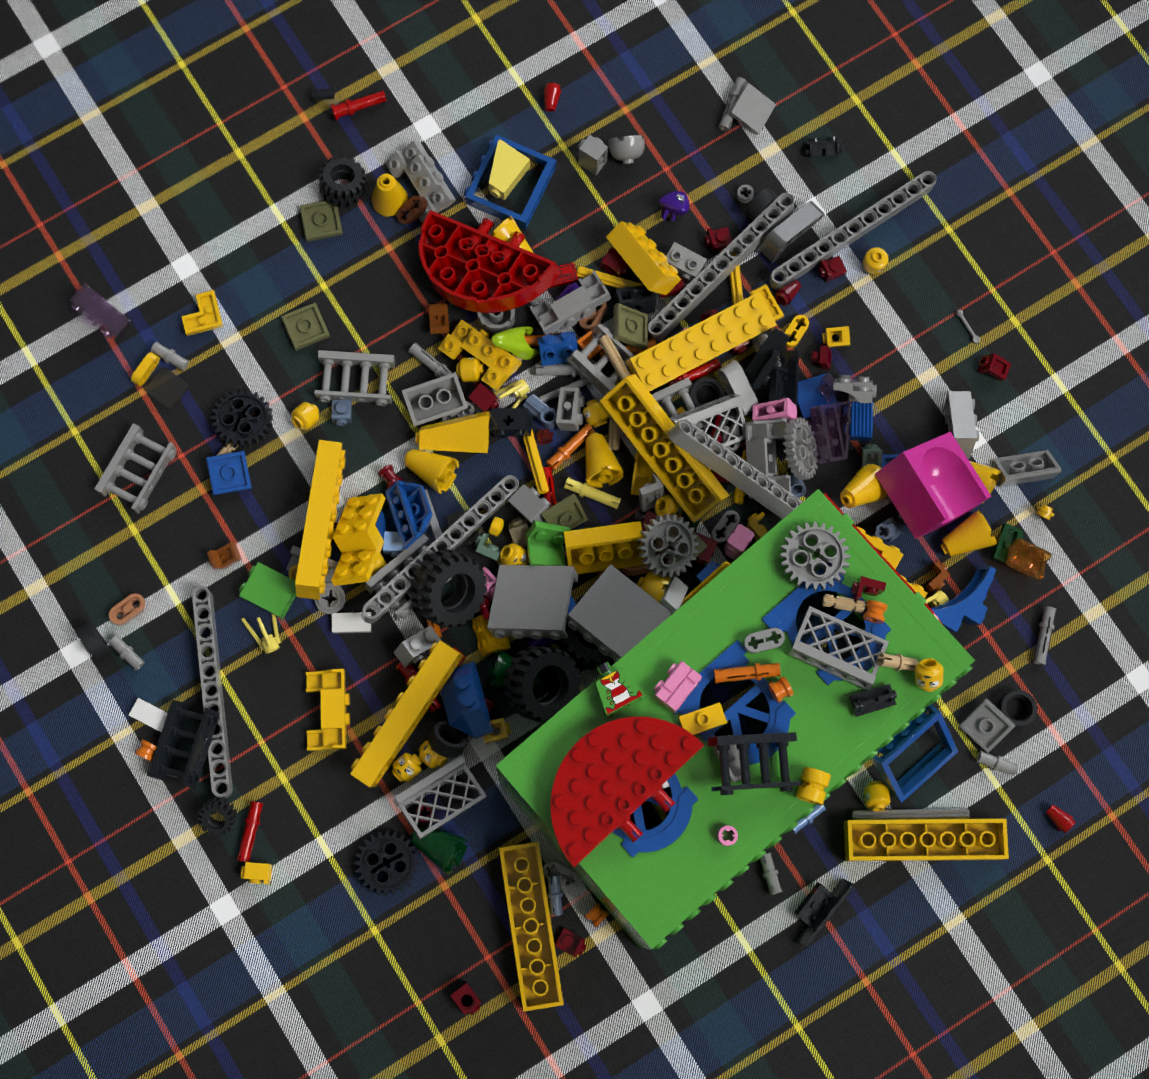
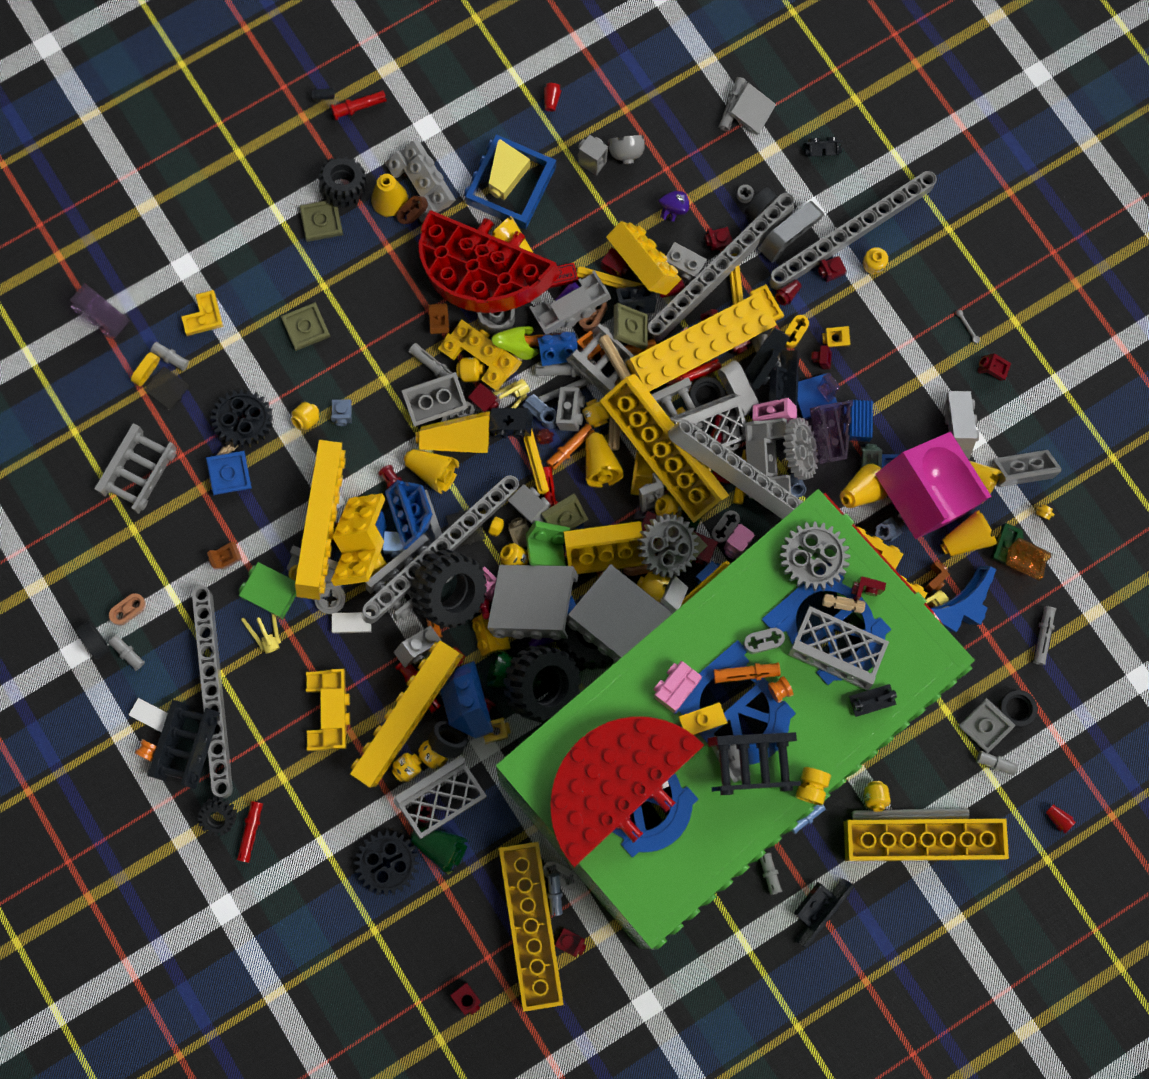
yellow brick [241,862,272,885] -> none
light grey fence [314,350,395,406] -> none
sand green bracket [475,533,501,560] -> none
light yellow pin [564,477,621,510] -> none
orange wheel [585,902,609,928] -> none
torso [595,662,644,719] -> none
bright pink bush [717,826,738,846] -> none
yellow bracket [746,512,768,541] -> none
light grey bracket [833,375,877,403] -> none
orange wheel [863,600,888,624] -> none
blue window [872,705,959,803] -> none
tan axle [877,653,919,672] -> none
yellow head [915,658,944,692] -> none

